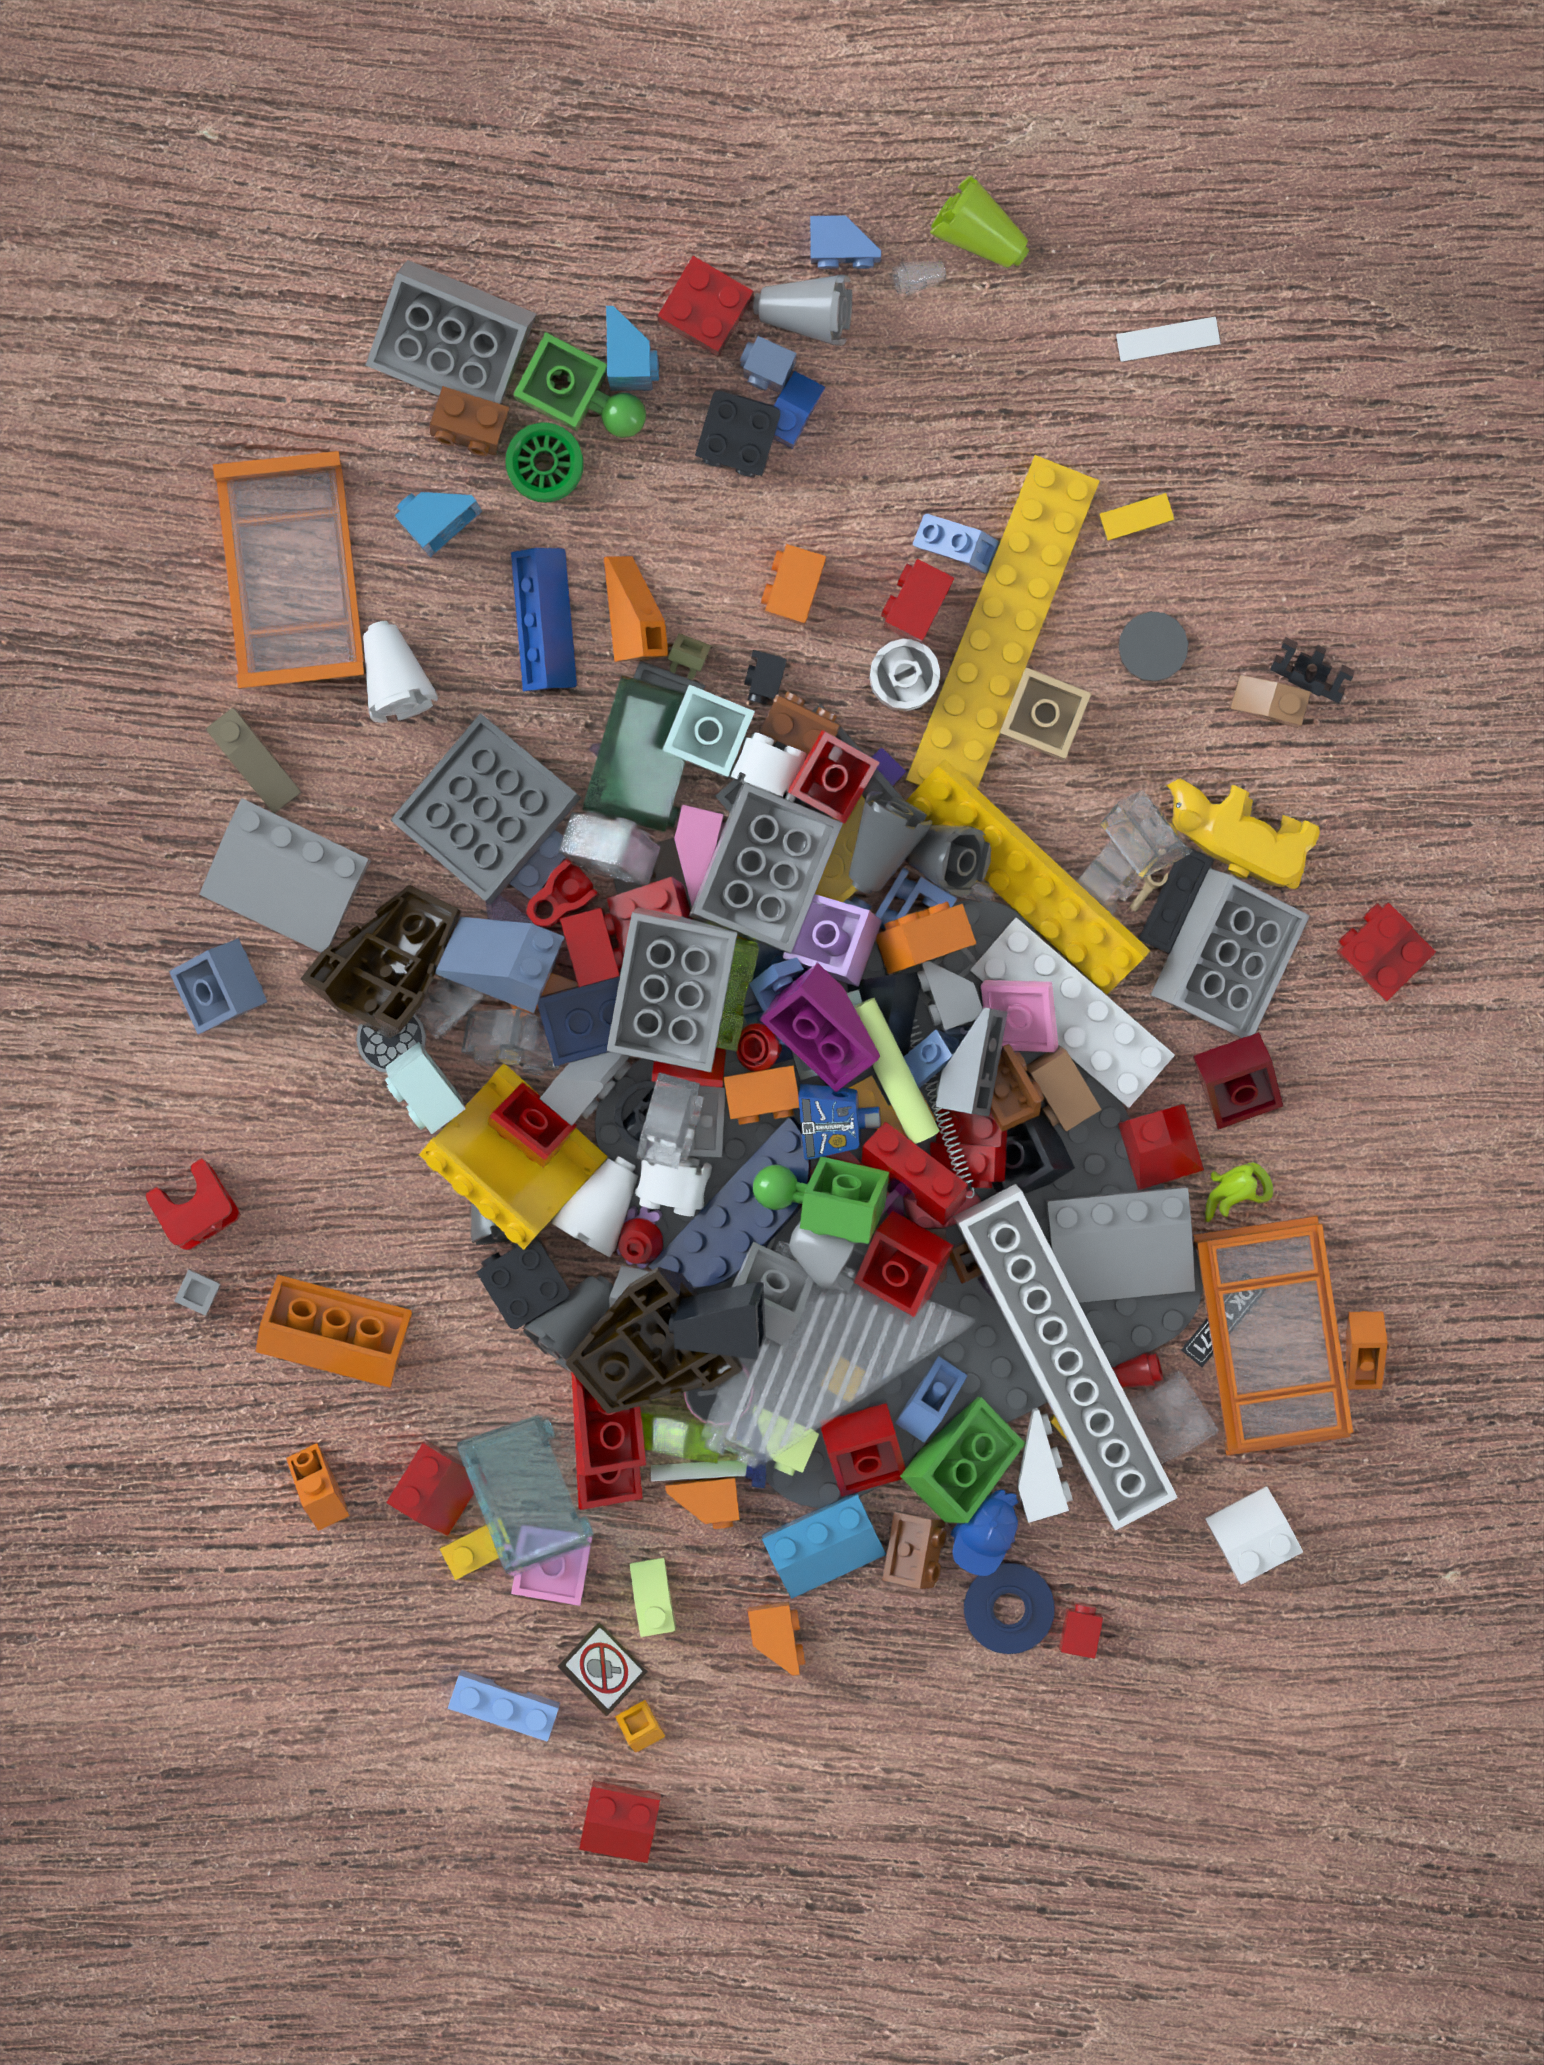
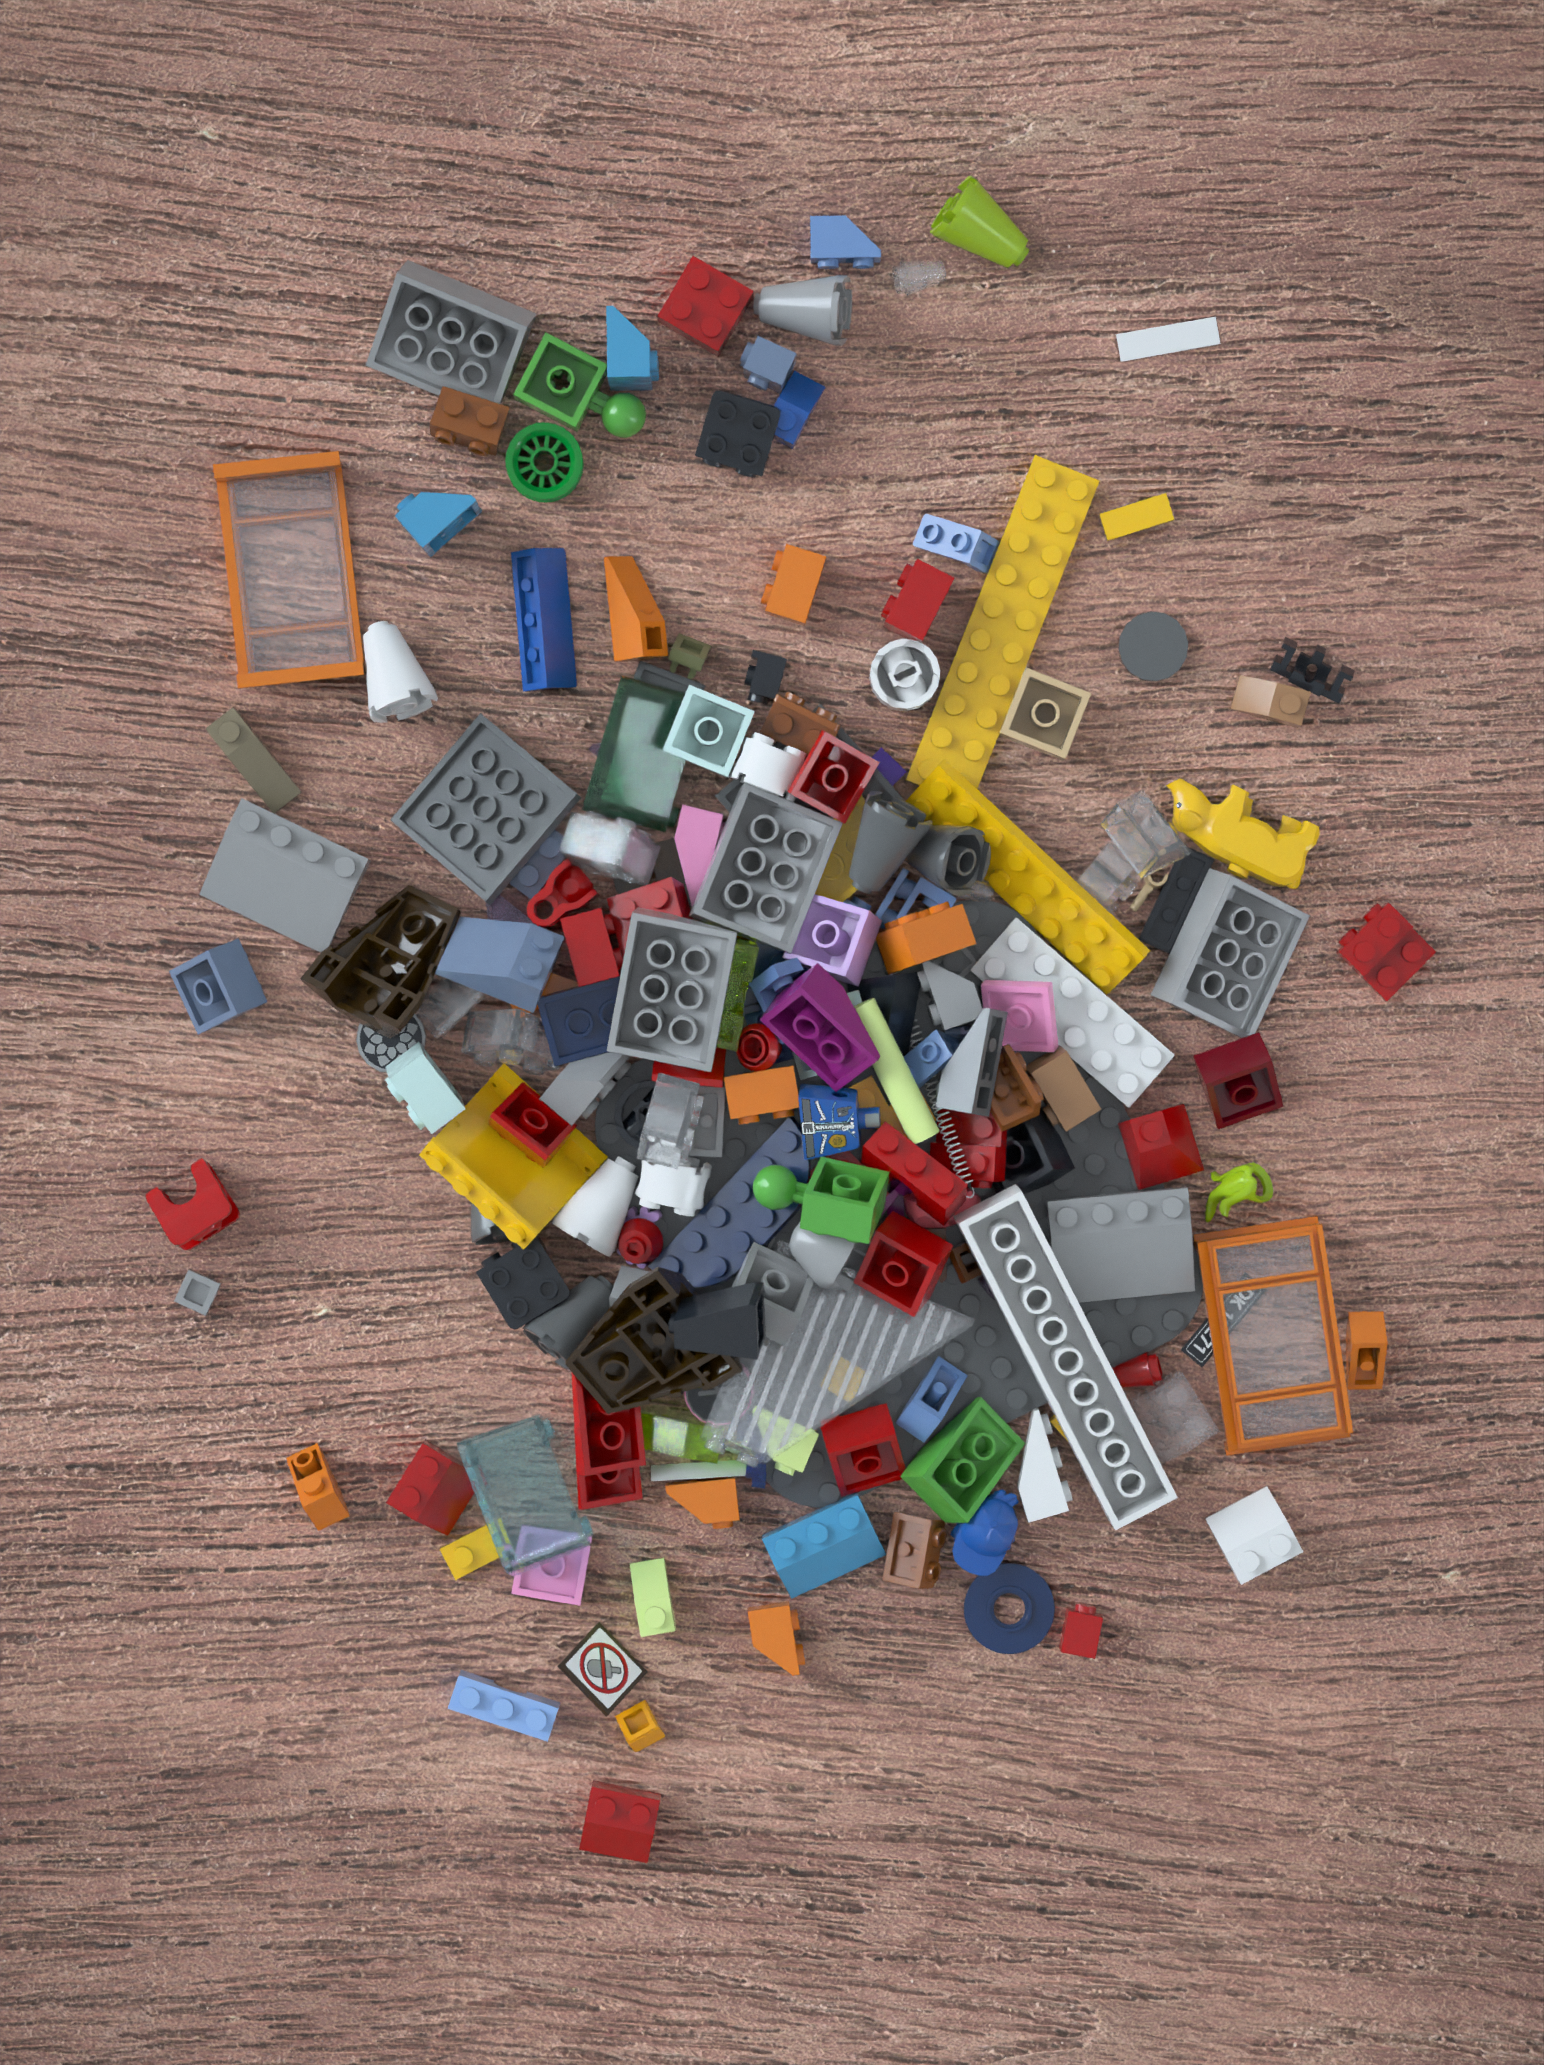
orange slope [255,1275,412,1388] -> none

